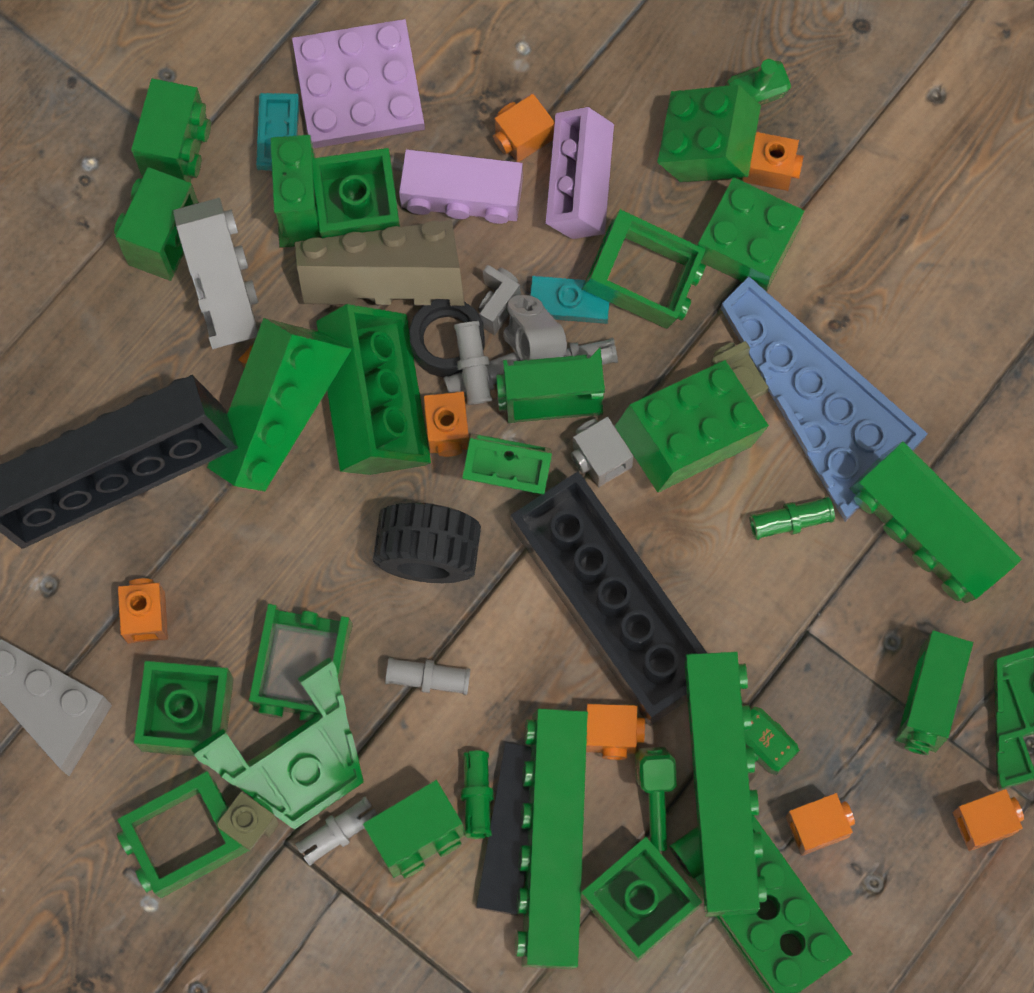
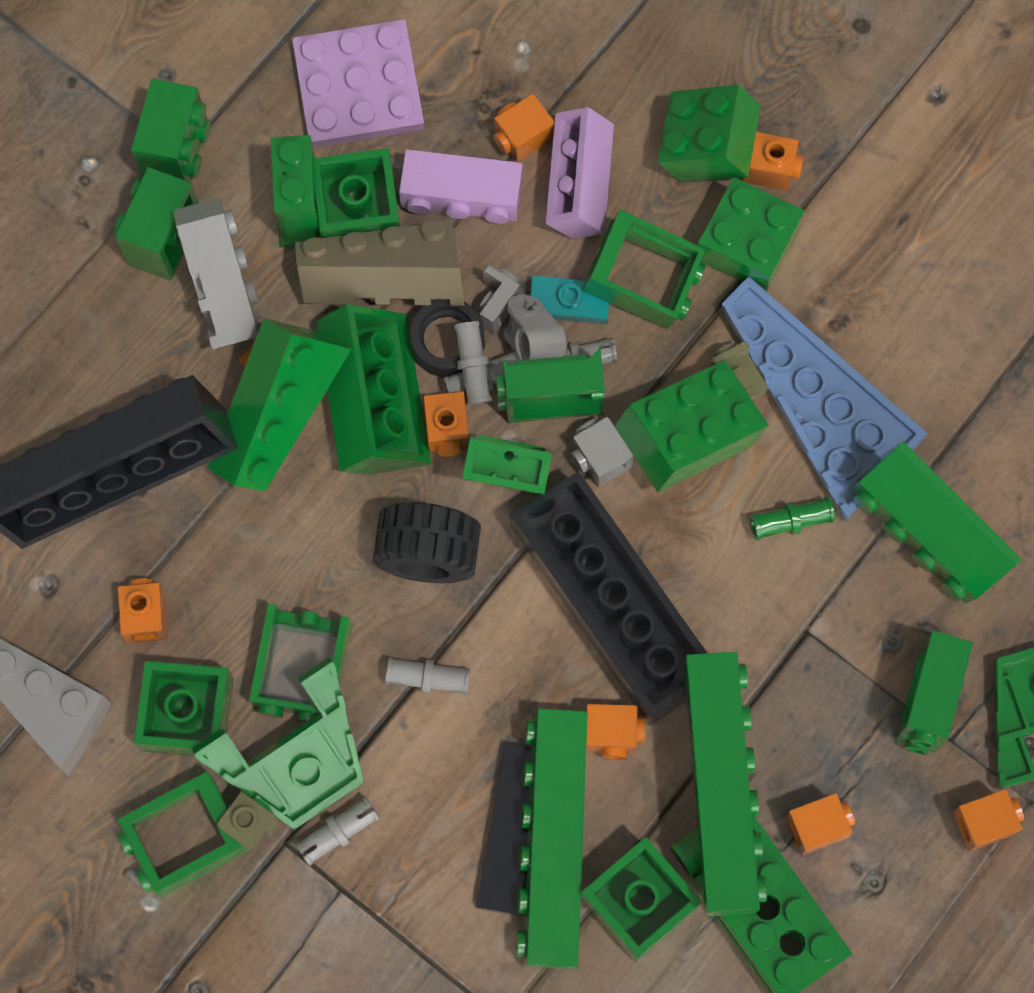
teal plate [256,93,300,171] -> none
green brick [363,780,465,879] -> none
green pin [460,750,494,839] -> none
green piece [634,747,677,852] -> none
green piece [725,59,791,105] -> none
green piece [744,706,800,775] -> none

